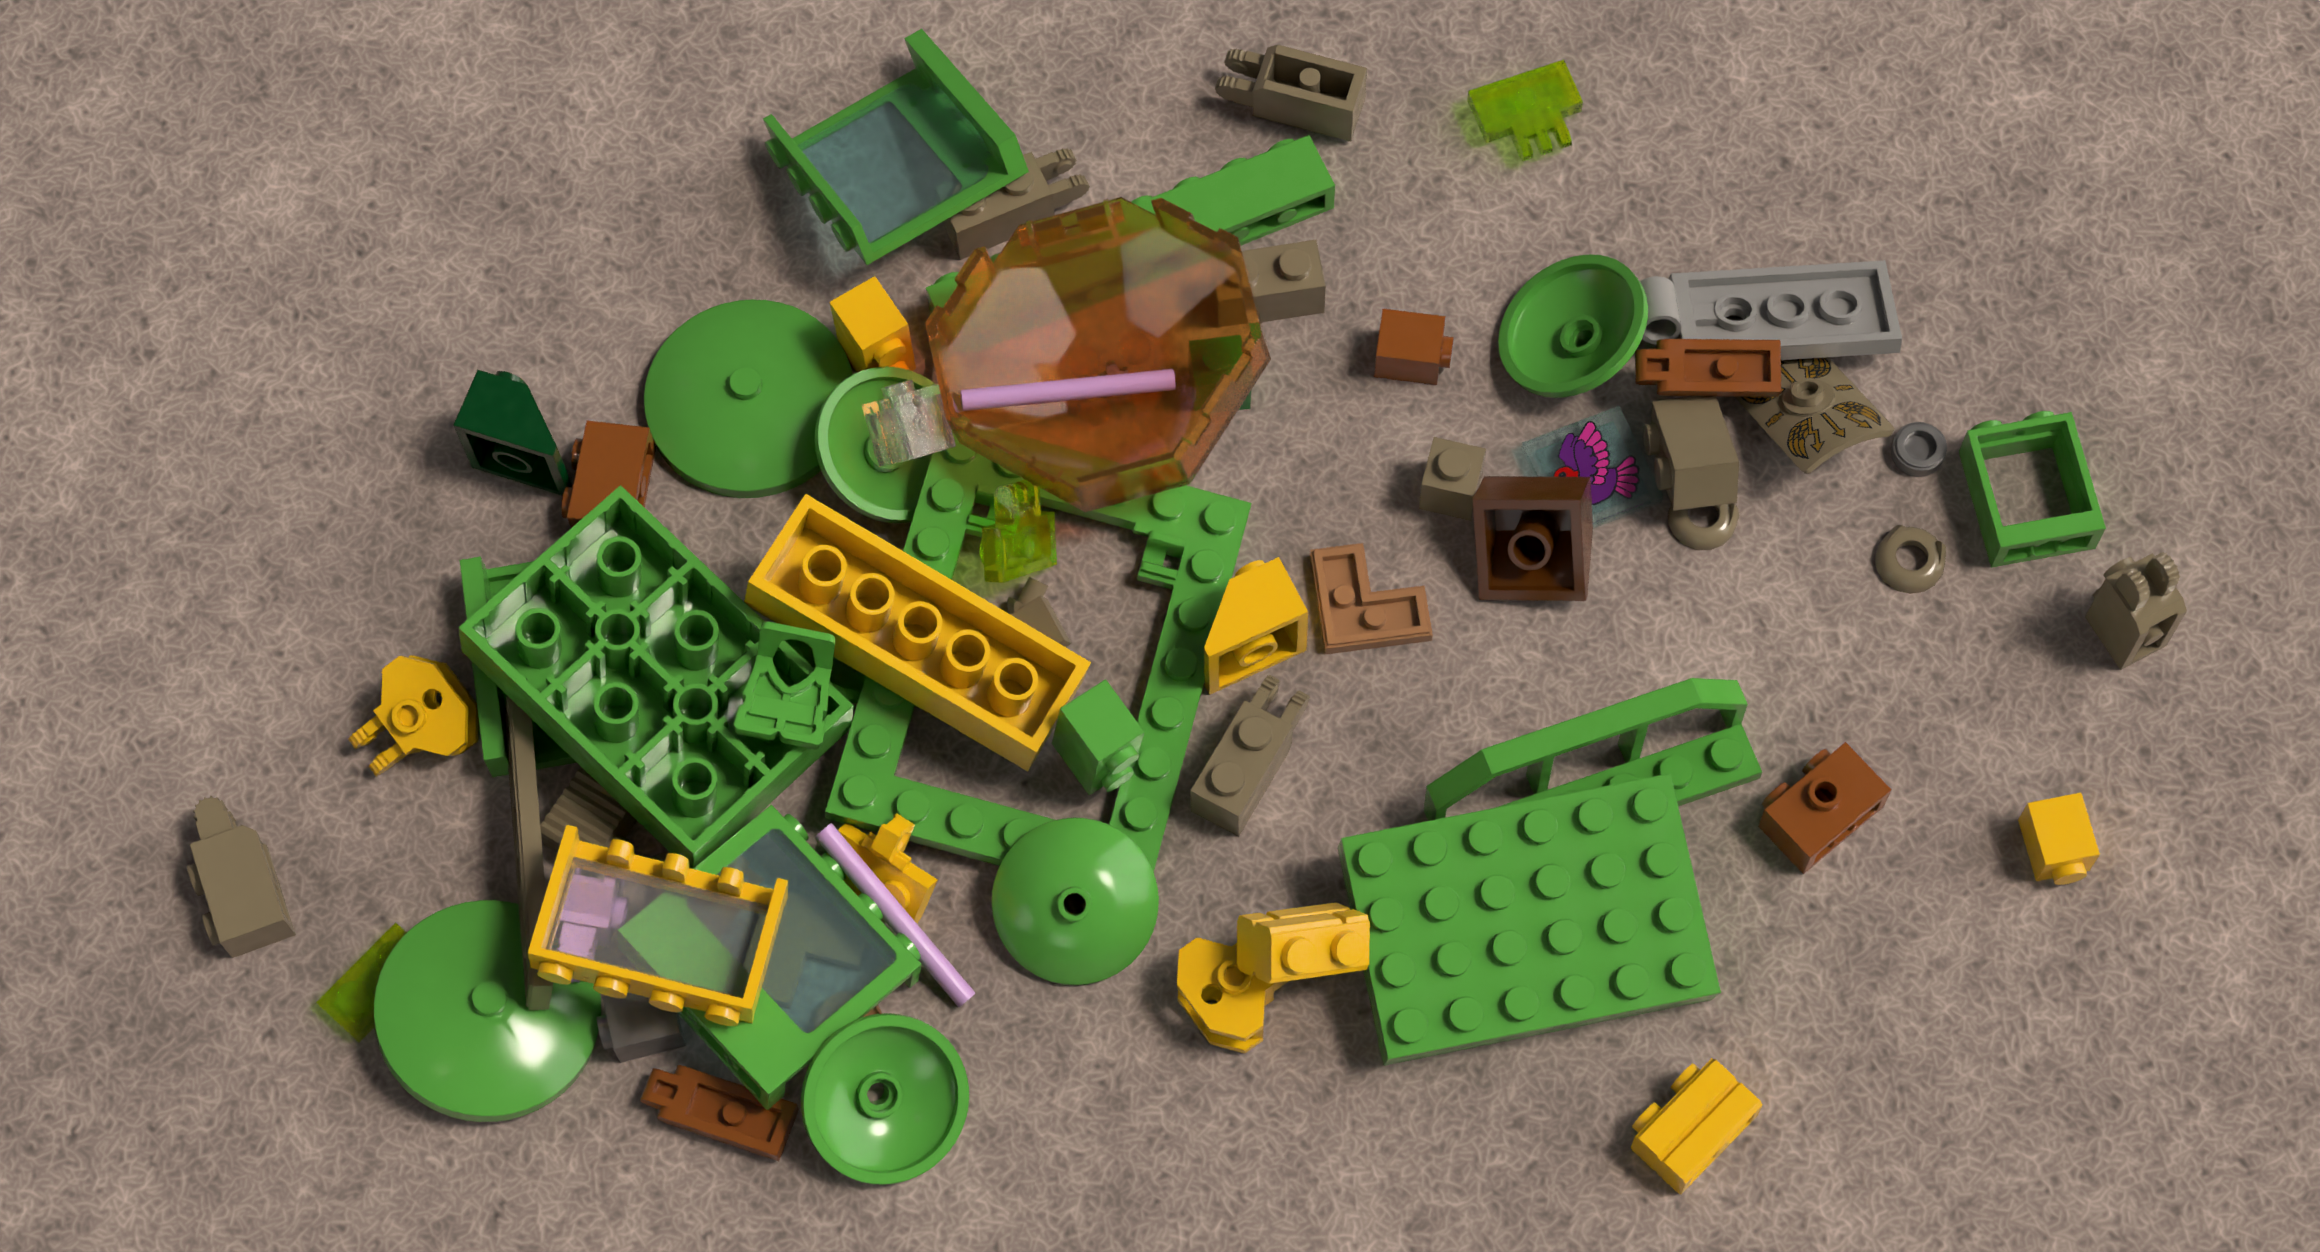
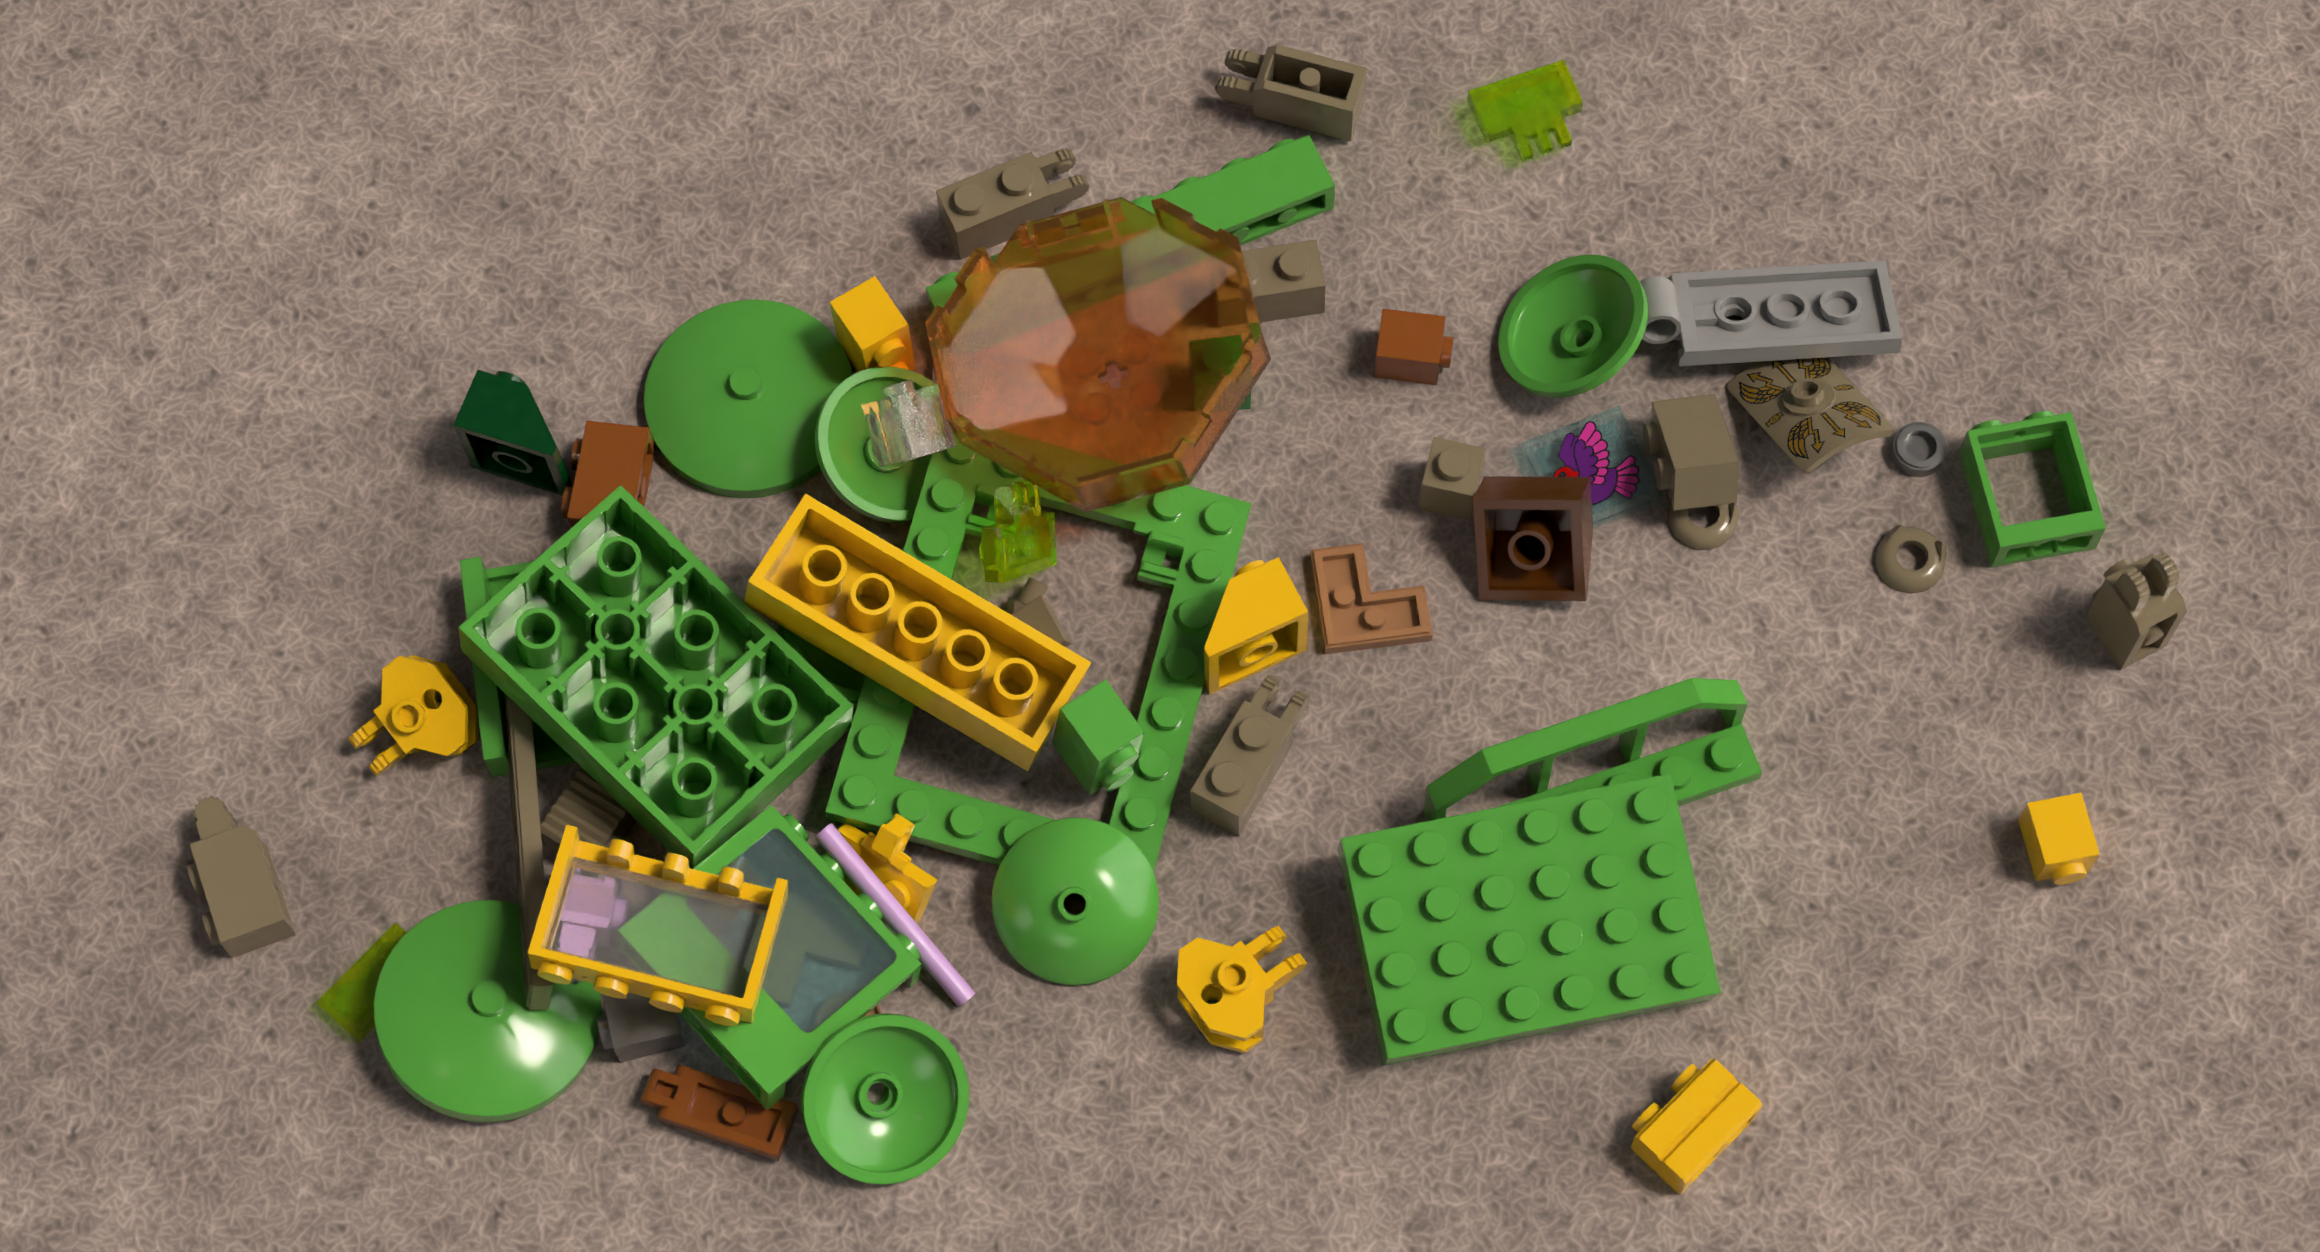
bright green piece [734,621,835,750] -> none
panel [763,29,1029,265] -> none
lavender bar [960,369,1176,411] -> none
yellow brick [1237,902,1370,984] -> none
dark orange hinge [1635,339,1782,397] -> none
dark orange brick [1758,742,1892,874] -> none

